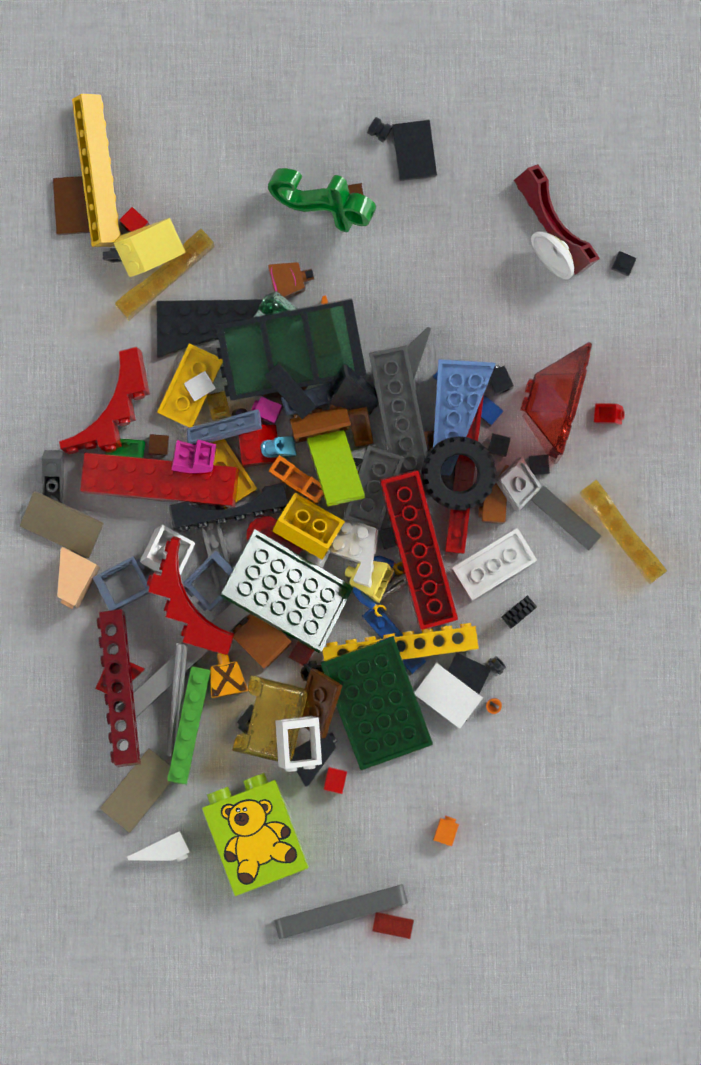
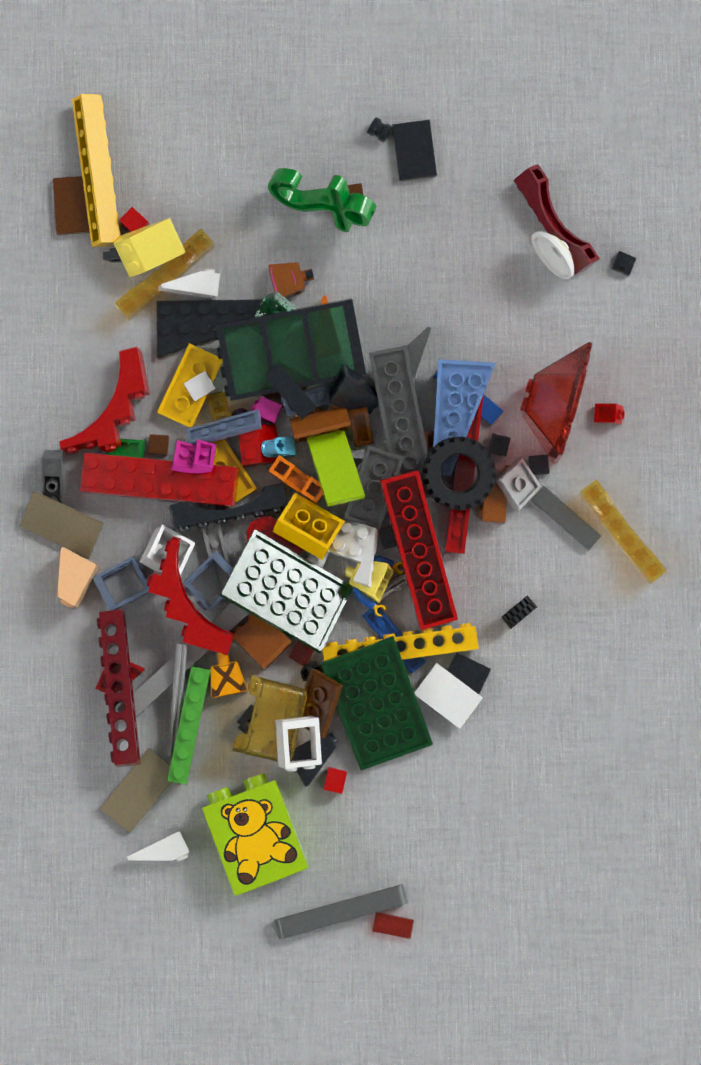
orange brick [433,815,459,846] -> none
white plate [452,528,538,601] -> none
orange hinge [486,698,502,714] -> none
black plate [488,656,506,675] -> none
black brick [489,365,514,396] -> none
none -> white slope [158,269,220,299]

